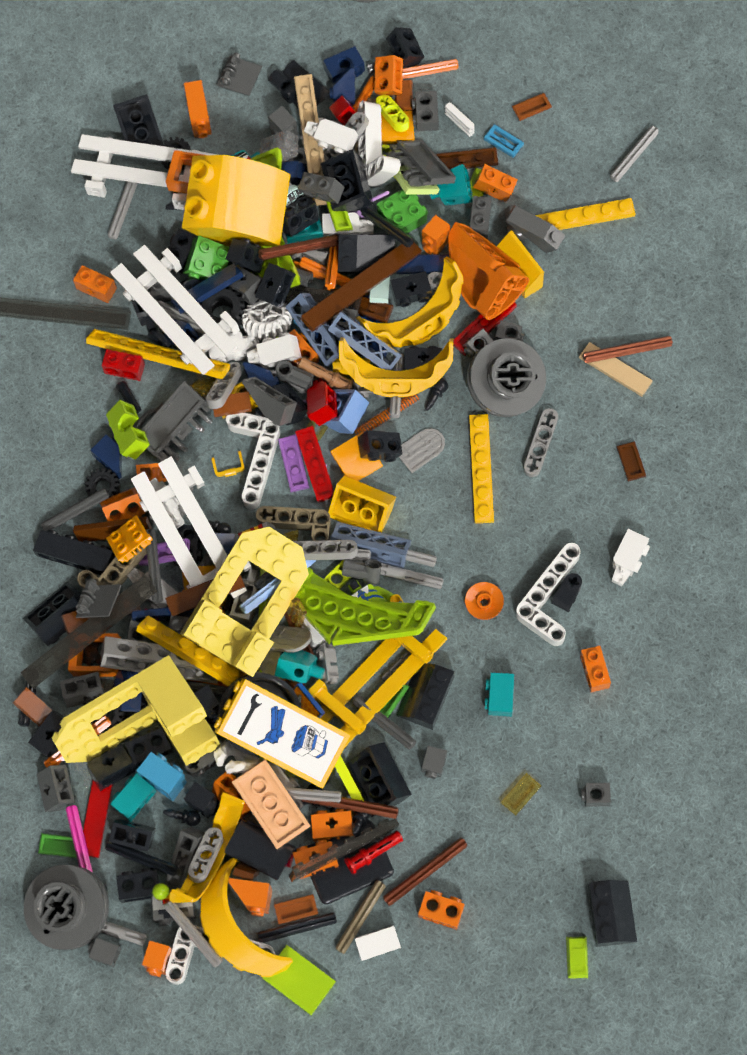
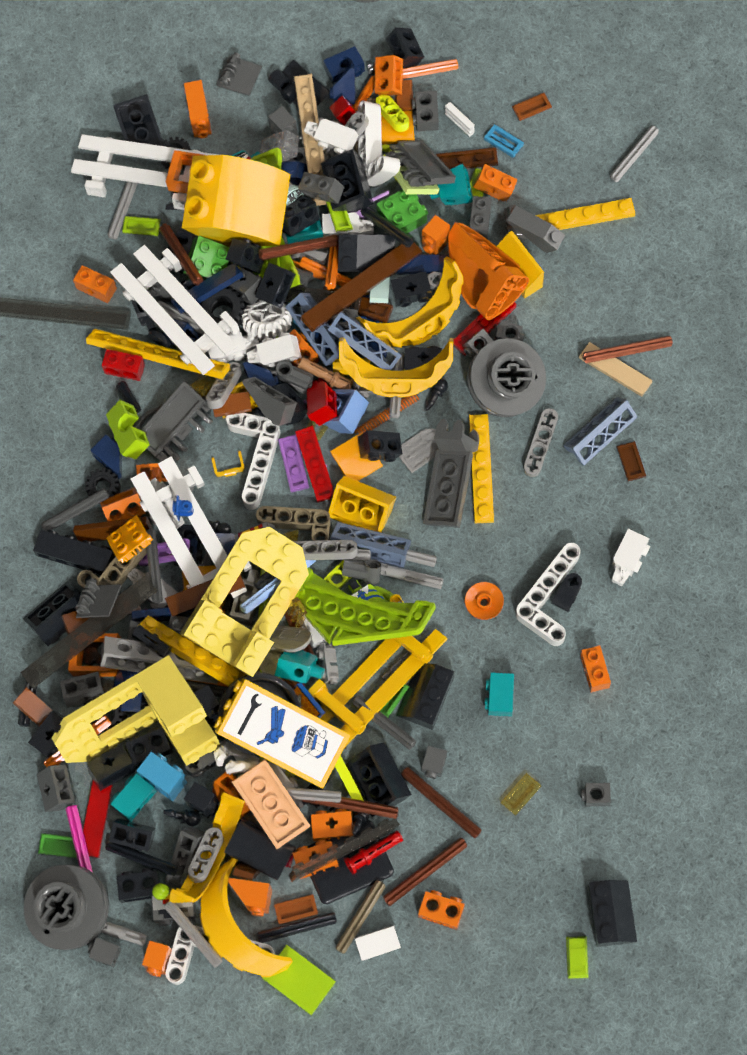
none -> lime tile [122,216,161,236]
none -> black pin [133,625,172,657]
none -> copper axle [159,223,203,285]
none -> blue hinge [172,495,194,521]
none -> copper axle [401,767,481,838]
none -> dark grey hinge [423,419,479,528]
none -> sand blue fence [563,397,638,465]

